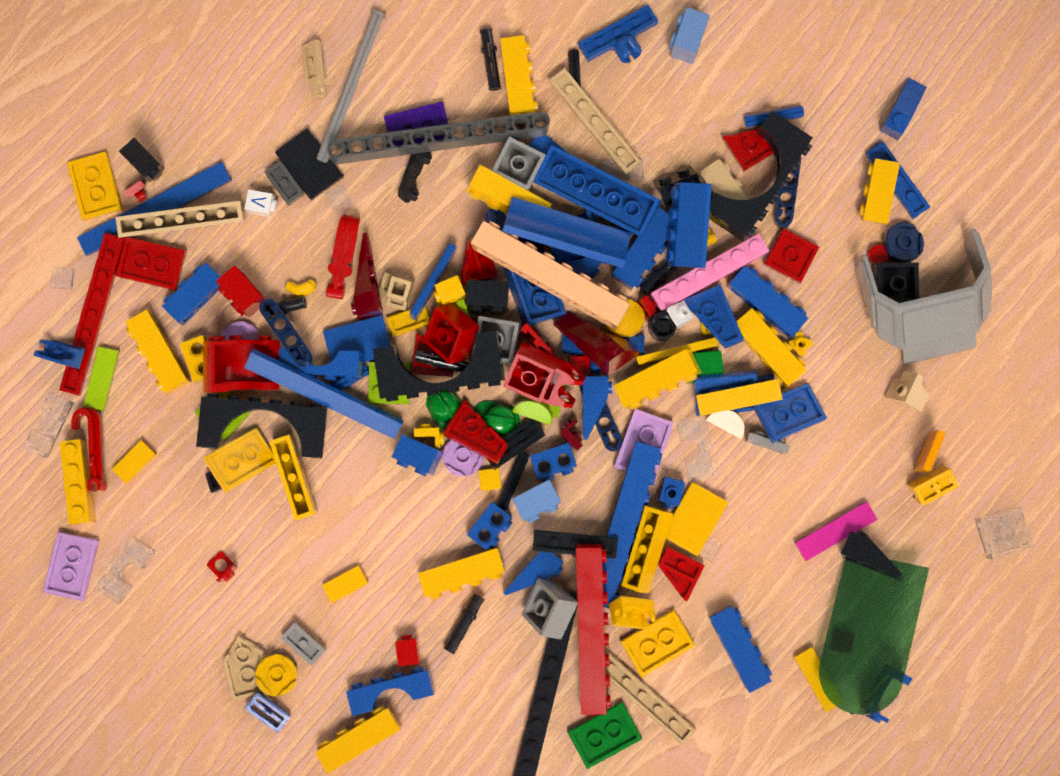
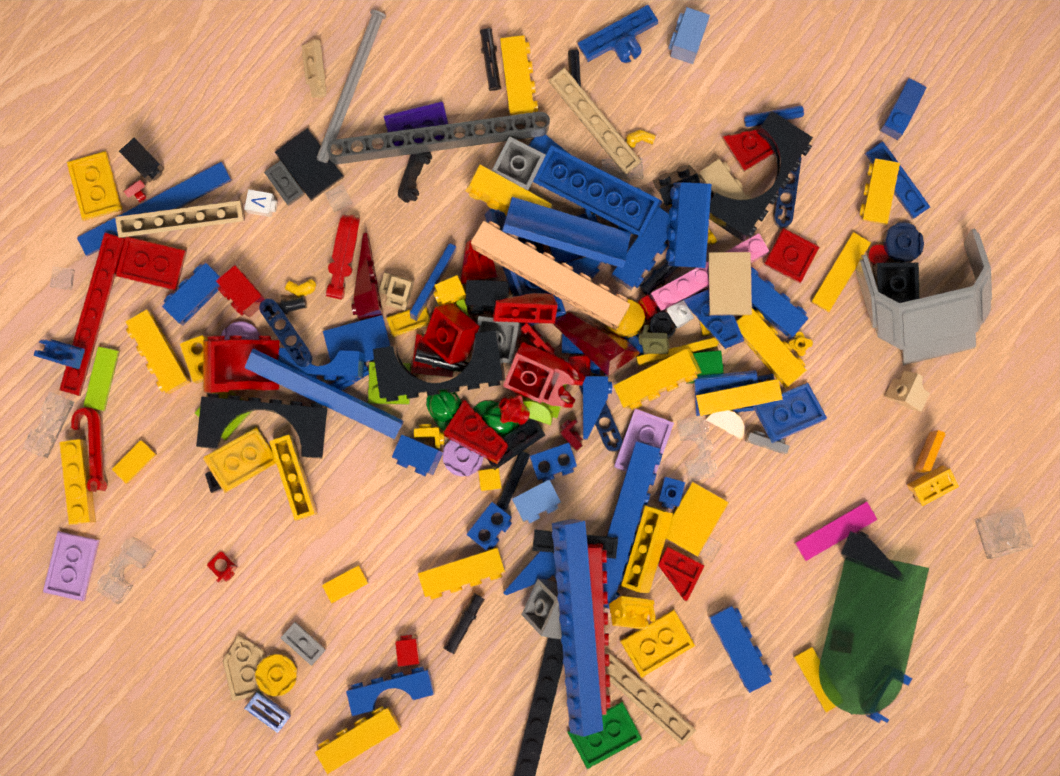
none -> red slope [493,293,558,324]
none -> red rock [499,394,530,425]
none -> blue brick [552,519,603,737]
none -> yellow arm [626,130,656,148]
none -> olive bracket [639,325,670,354]
none -> tan tile [708,252,752,316]
none -> yellow tile [811,232,871,313]

